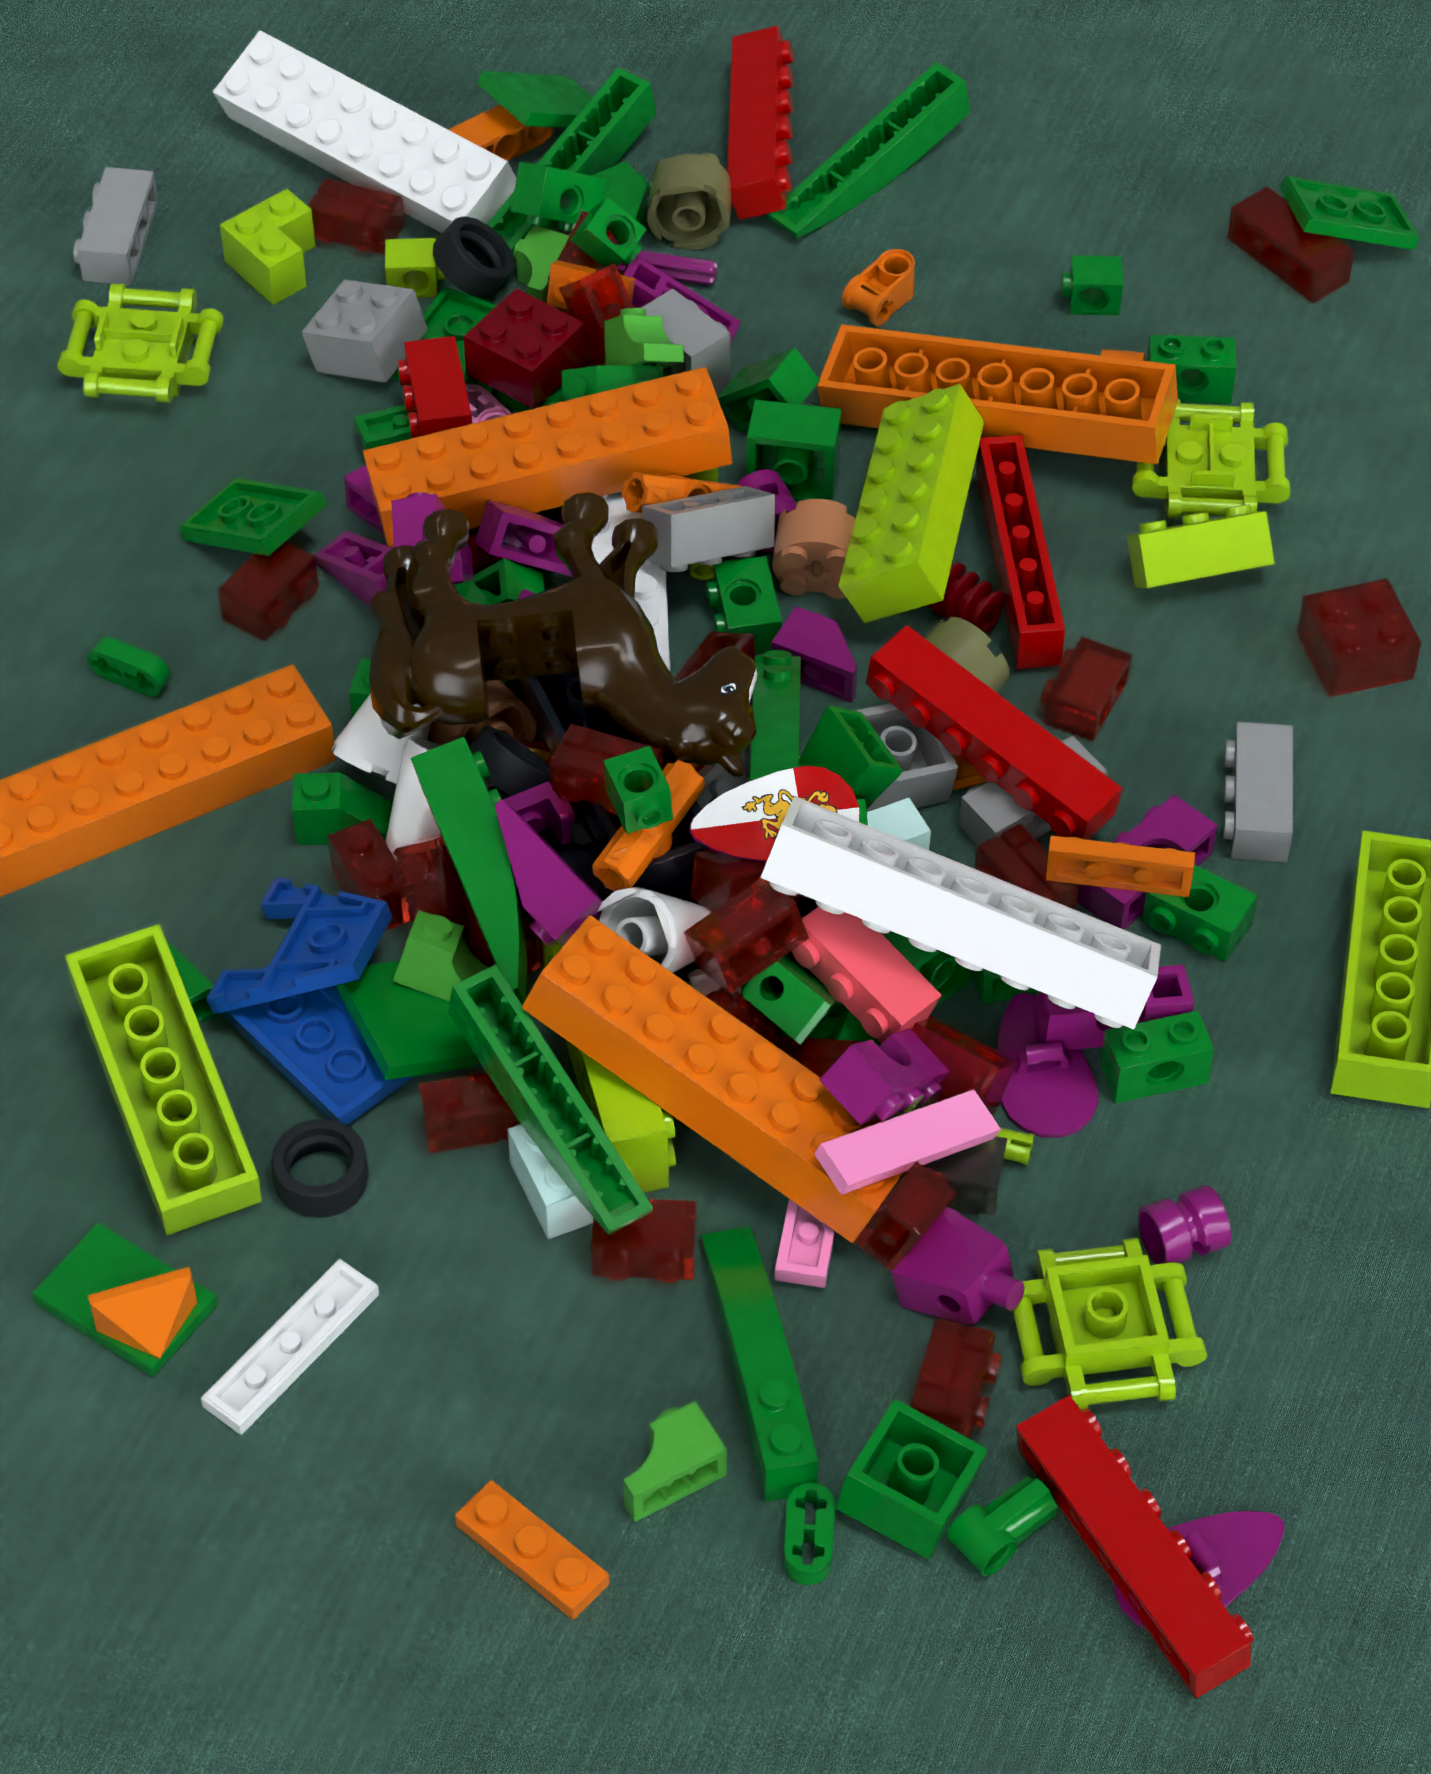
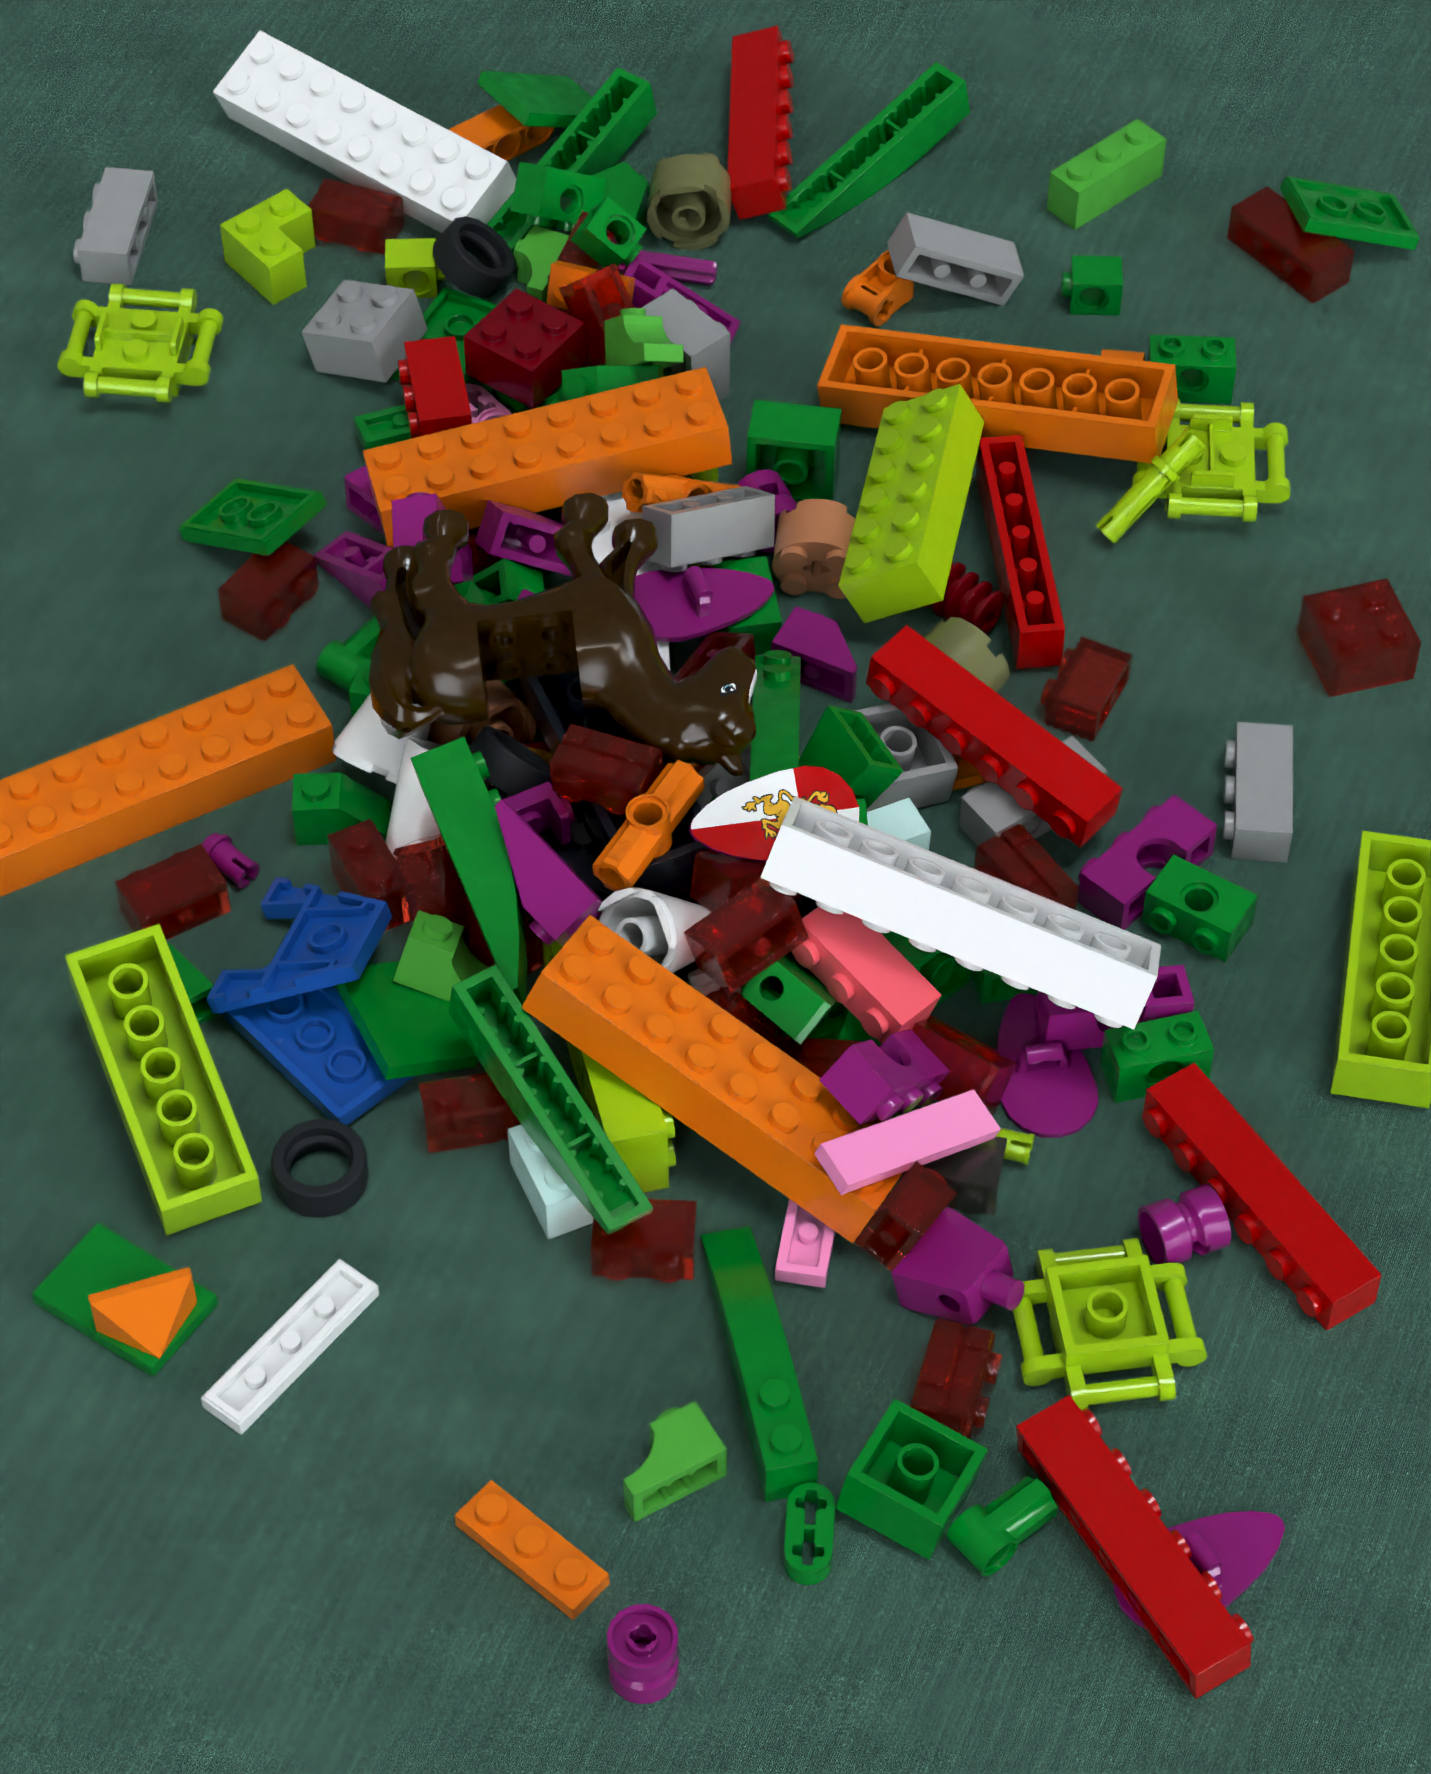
green beam [86,636,172,697] -> none
green brick [603,746,673,834] -> none
green brick [717,347,820,433] -> none
orange plate [1046,836,1195,897] -> none
lime brick [1127,504,1275,588] -> none
none -> clear red brick [115,844,231,940]
none -> magenta pin [199,832,260,889]
none -> green piece [316,616,380,693]
none -> magenta wheel [607,1604,679,1704]
none -> magenta shield [635,566,774,642]
none -> light grey brick [887,212,1024,306]
none -> bright green brick [1047,119,1166,230]
none -> lime pin [1095,428,1207,544]
none -> red brick [1142,1062,1382,1331]

